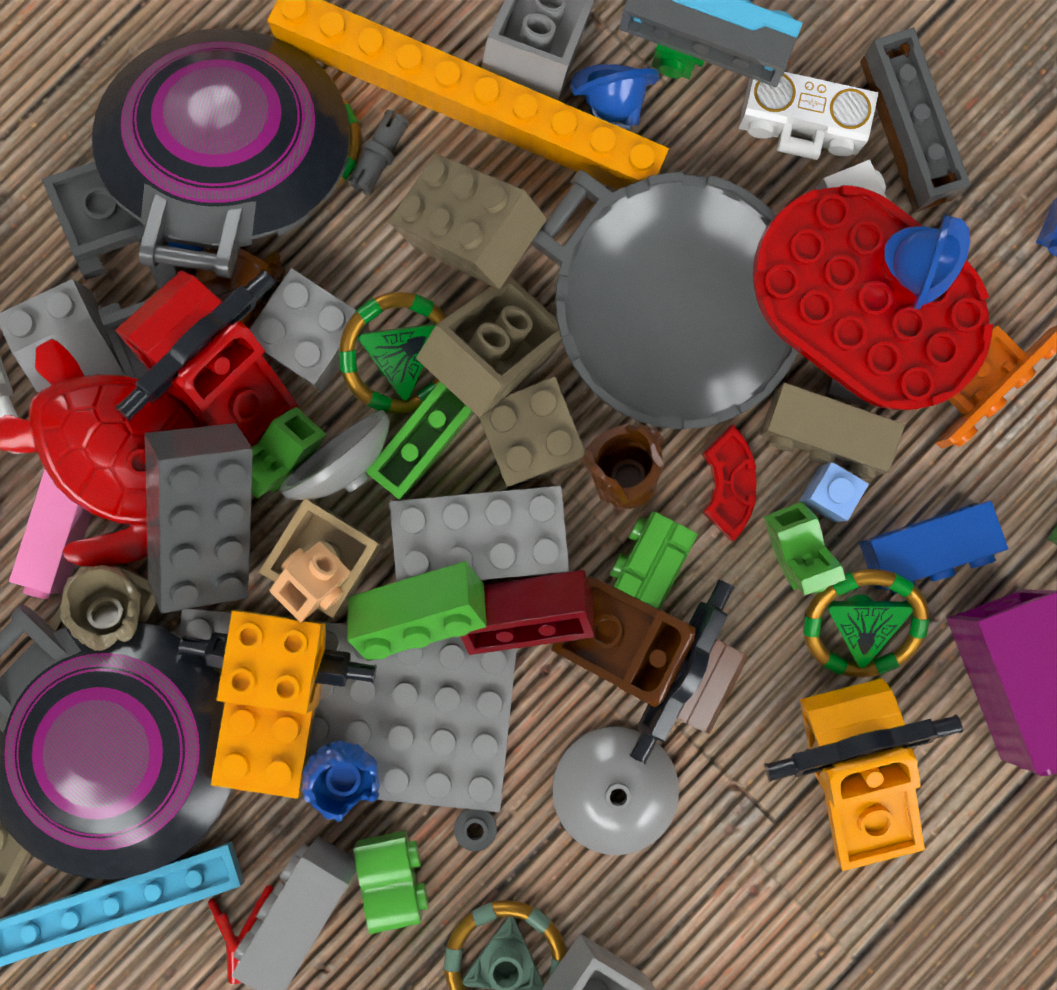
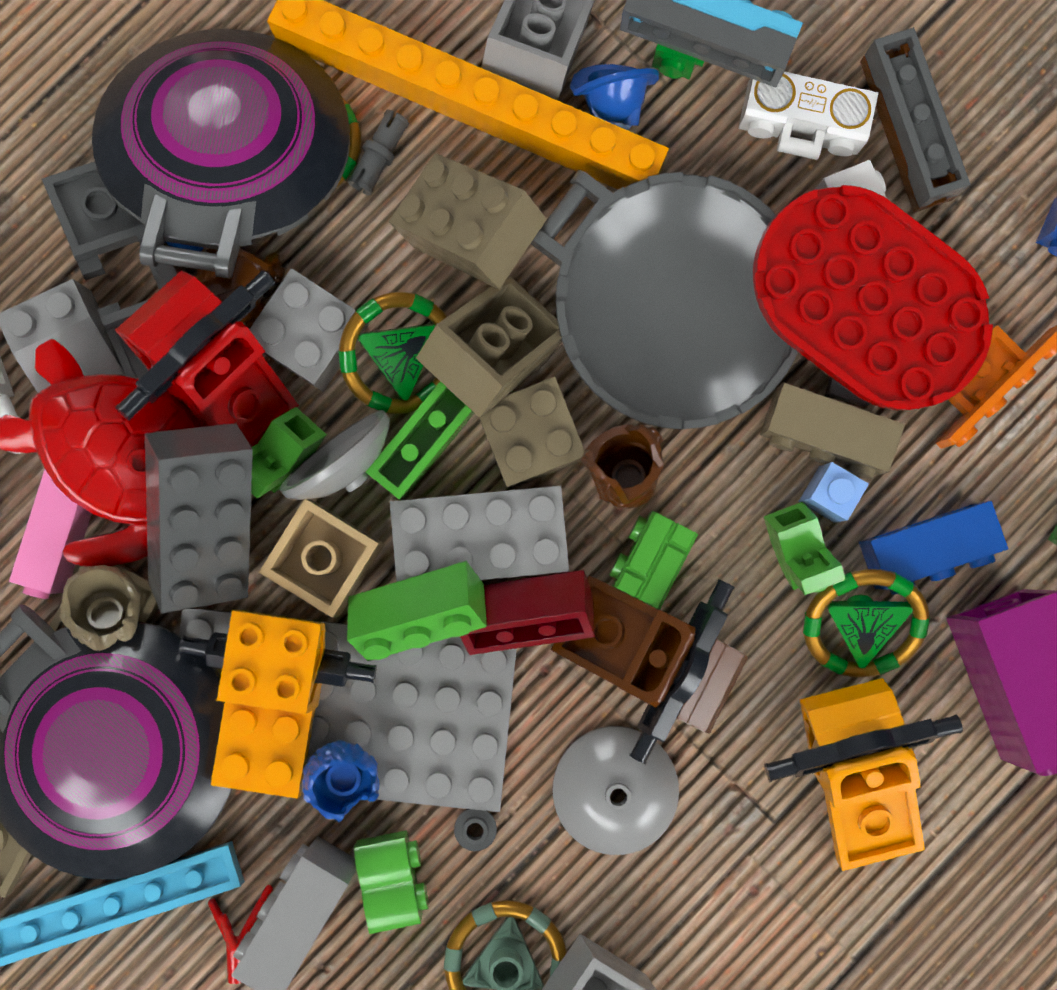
light nougat brick [269,541,351,623] -> none
red tile [702,424,757,542] -> none
blue helmet [884,215,970,310] -> none

